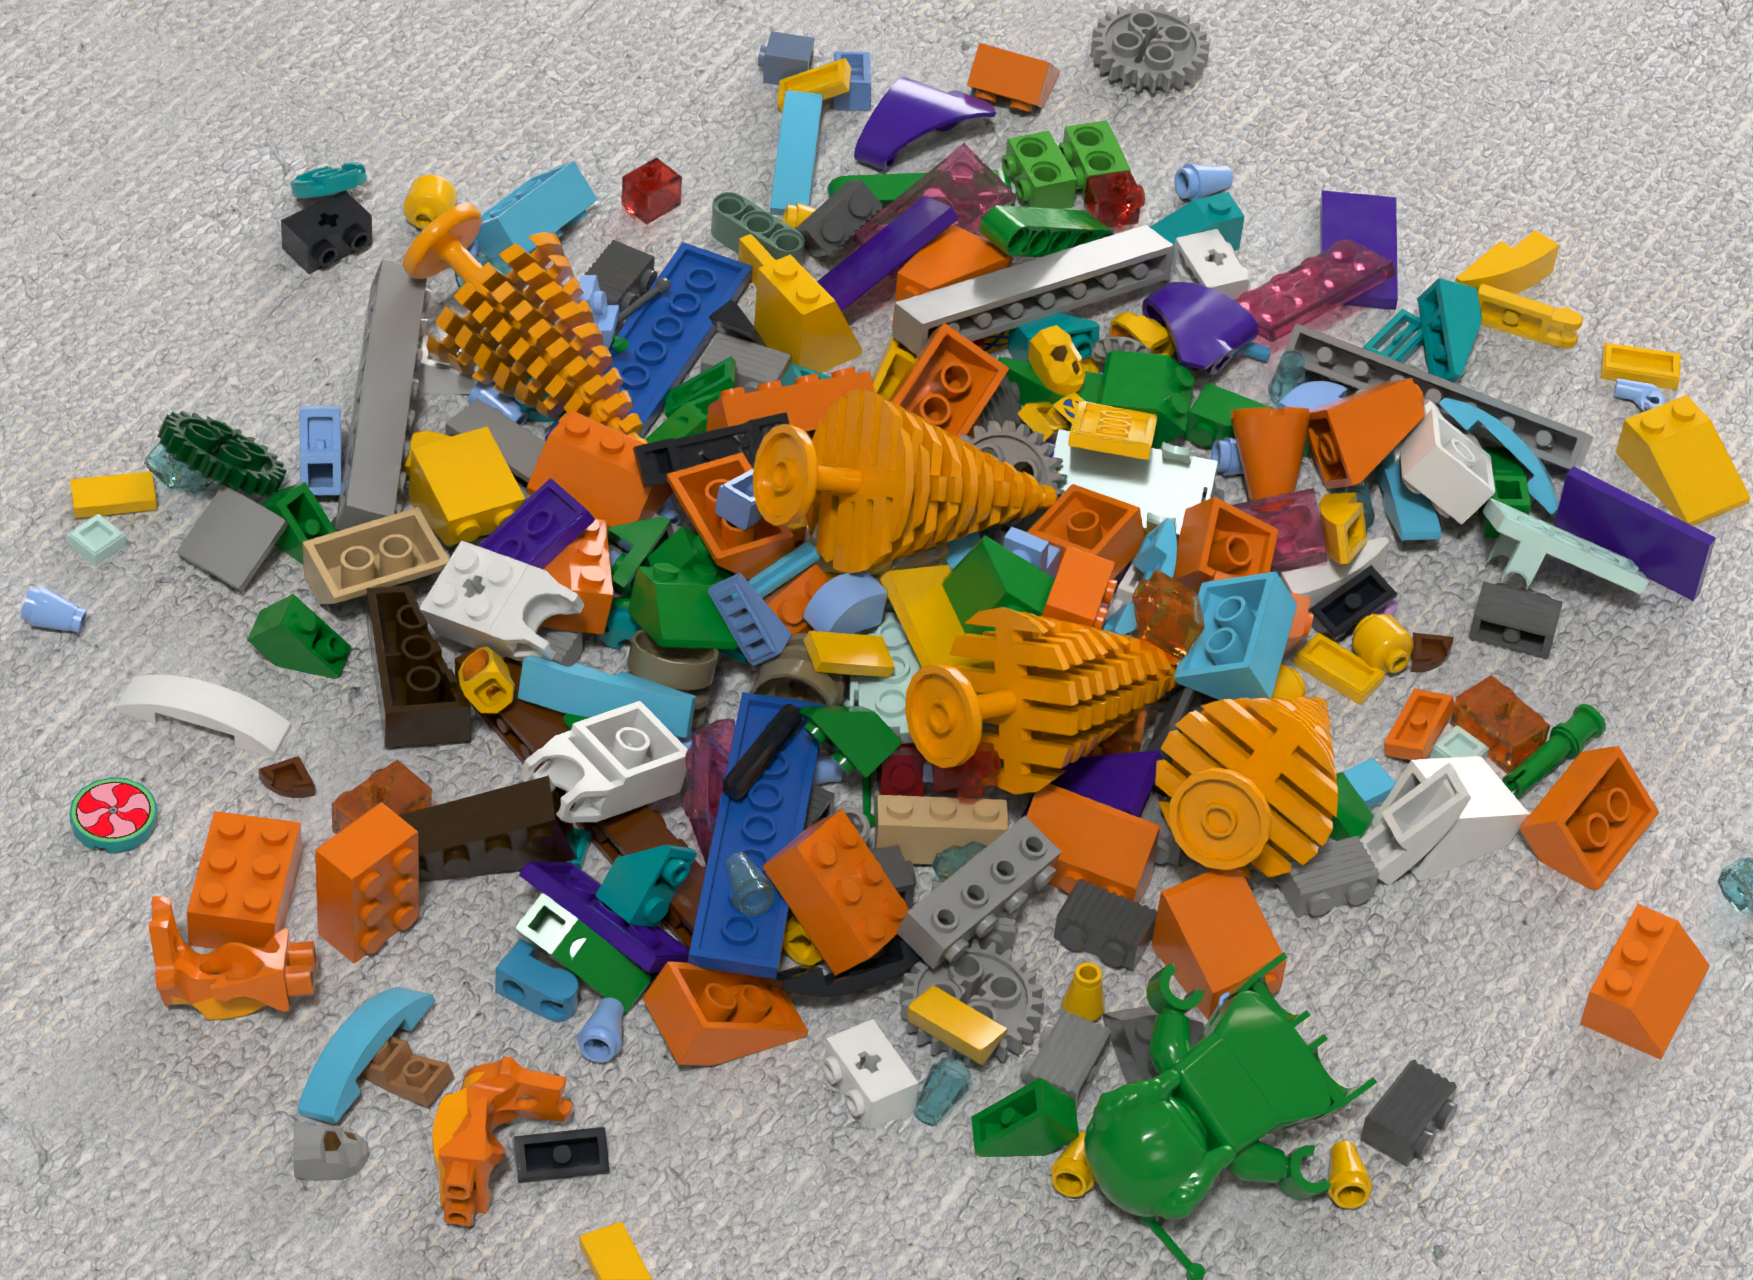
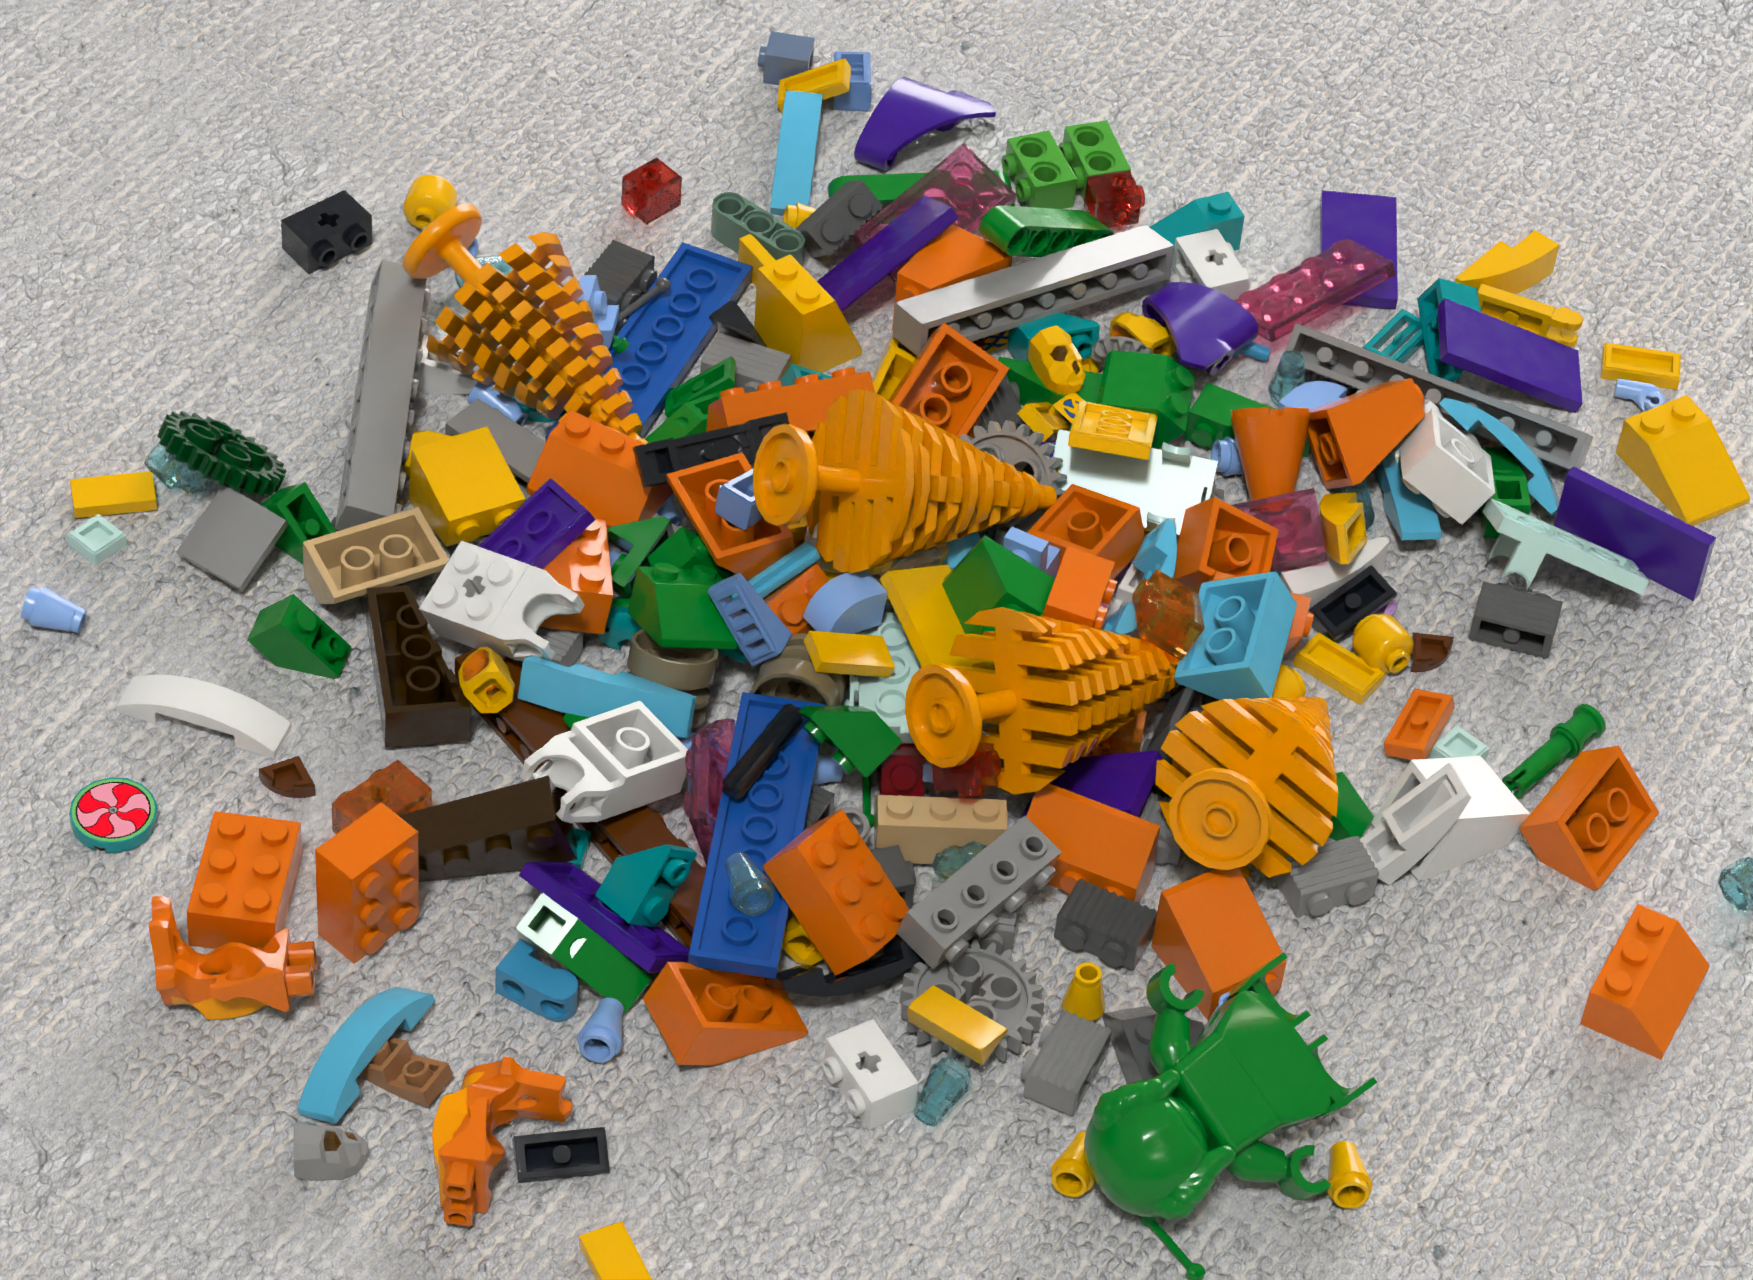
teal tile [290,162,368,198] -> none
light blue brick [299,406,342,495] -> none
medium azure slope [476,161,598,265] -> none
orange slope [967,43,1060,113] -> none
green slope [971,1077,1079,1157] -> none
light grey gear [1090,3,1210,93] -> none
light blue cone [1174,164,1233,201] -> none
medium azure tile [1343,758,1396,808] -> none
dark grey brick [1360,1060,1458,1166] -> none
clear orange brick [1450,675,1550,774] -> none
none -> dark purple tile [1438,298,1583,413]

